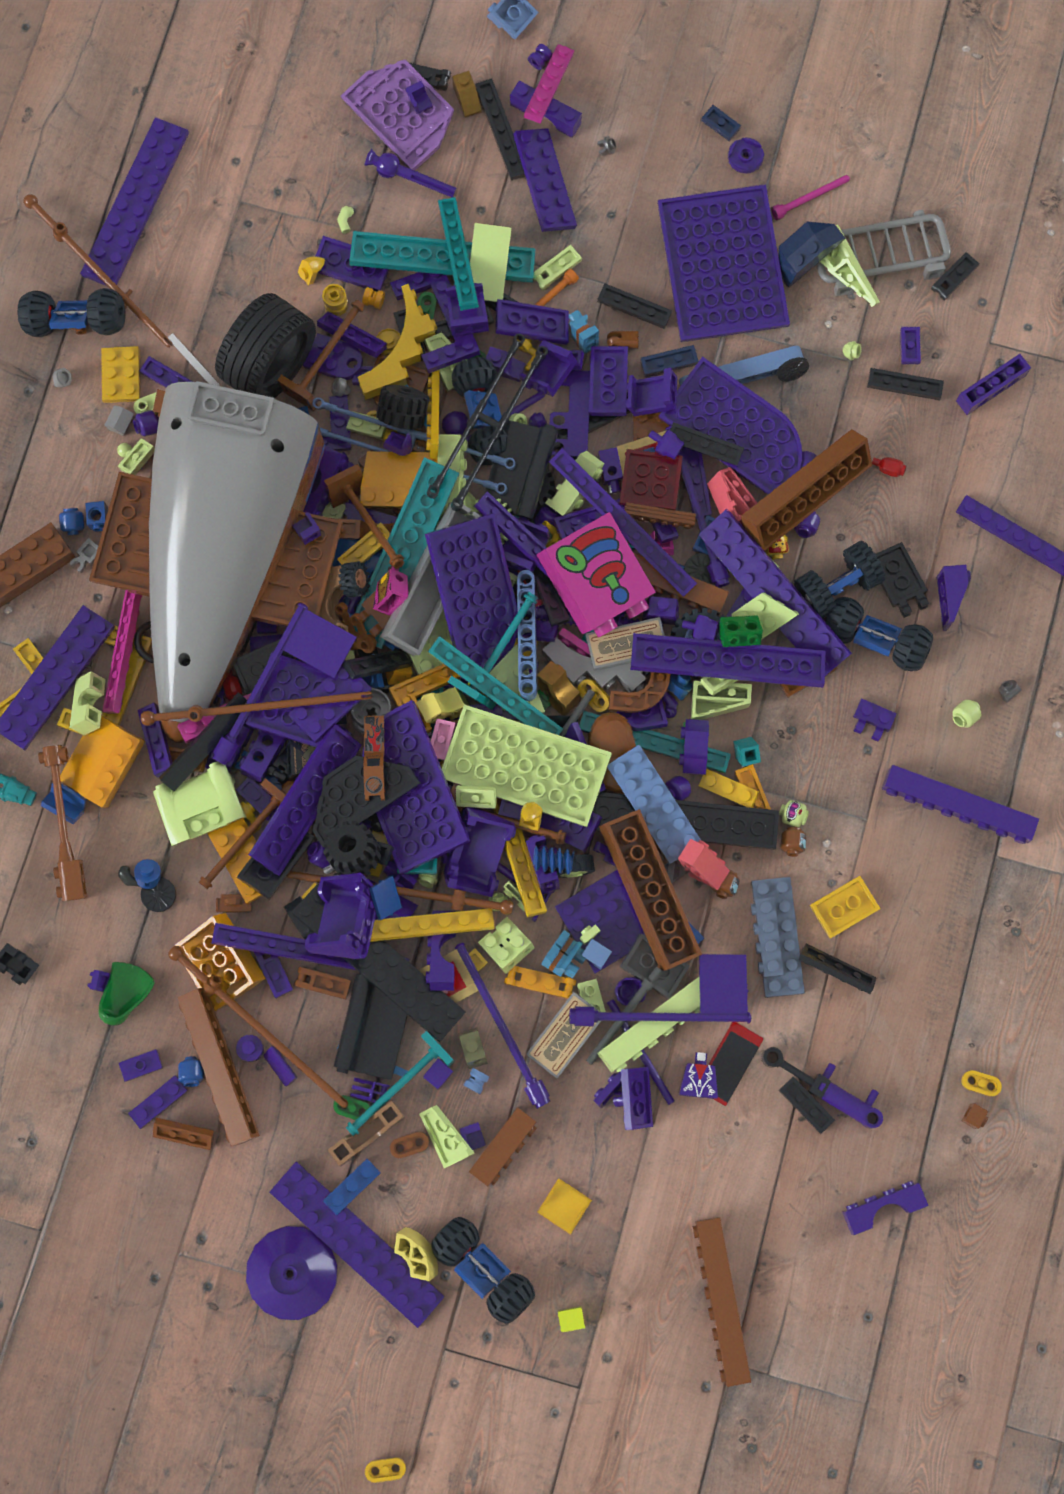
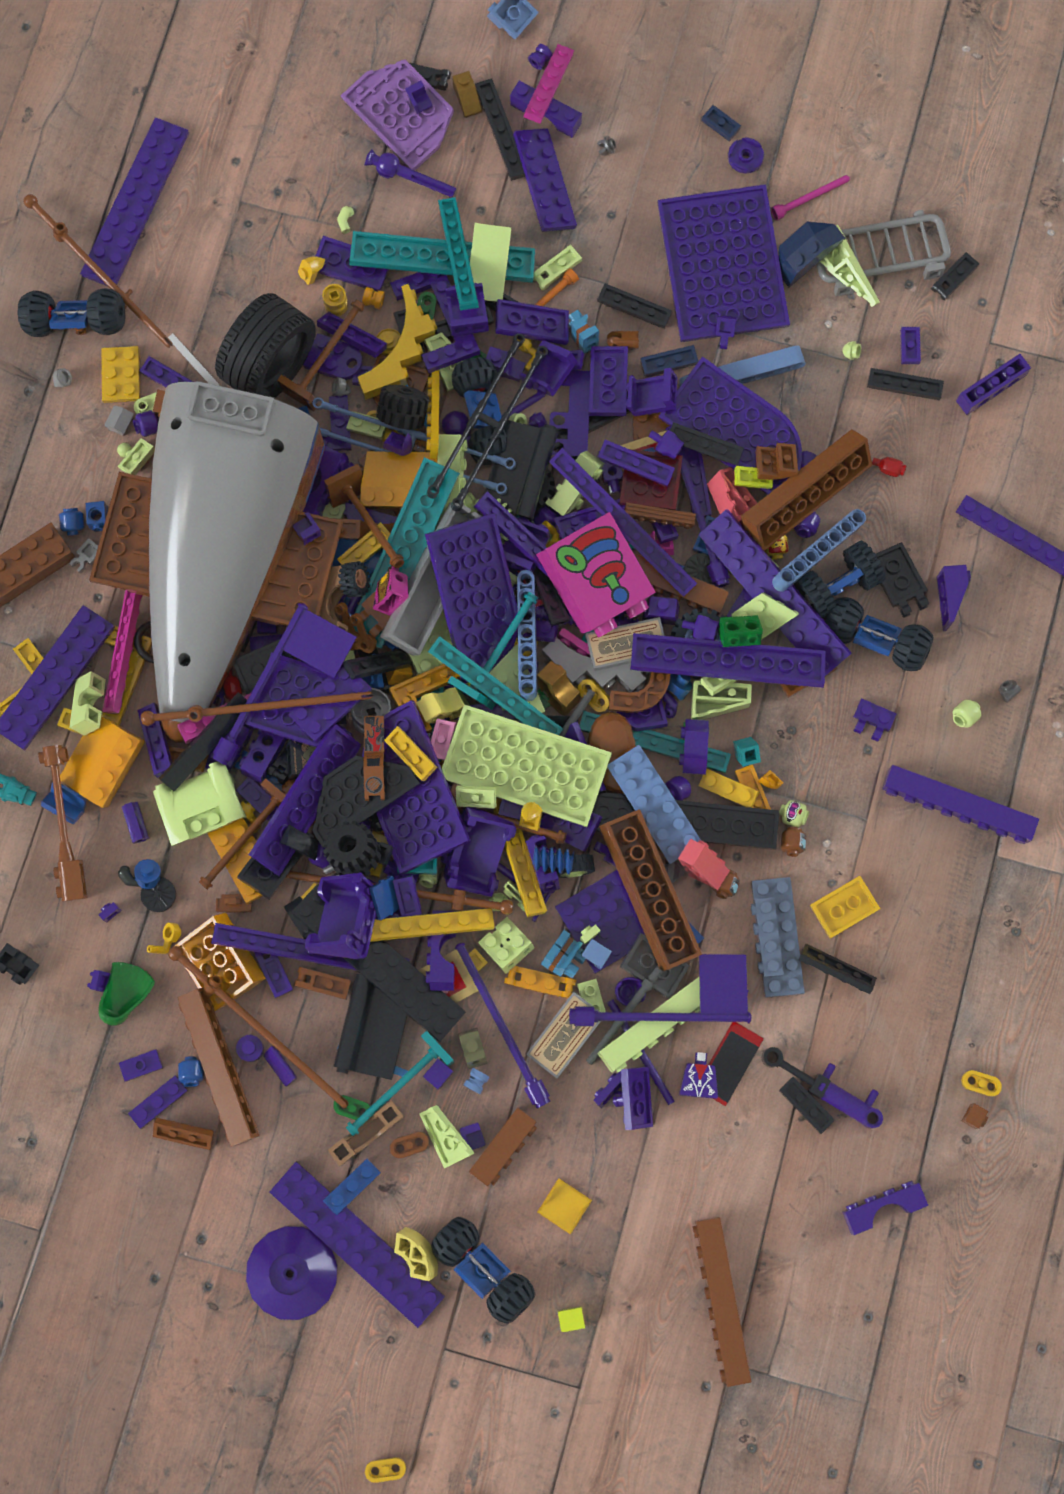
dark purple arm [349,1077,390,1105] -> none
black wheel [777,357,809,382] -> none
none -> dark purple plate [98,902,122,923]
none -> dark purple axle [122,801,149,844]
none -> yellow plate [147,923,181,954]
none -> black slope [280,825,319,861]
none -> yellow plate [384,726,437,781]
none -> dark purple plate [393,875,422,917]
none -> dark purple plate [597,440,675,486]
none -> dark purple plate [716,315,736,349]
none -> neon yellow plate [734,466,773,489]
none -> dark orange slope [755,443,798,480]
none -> light orange tile [758,770,783,789]
none -> medium blue beam [772,509,866,592]

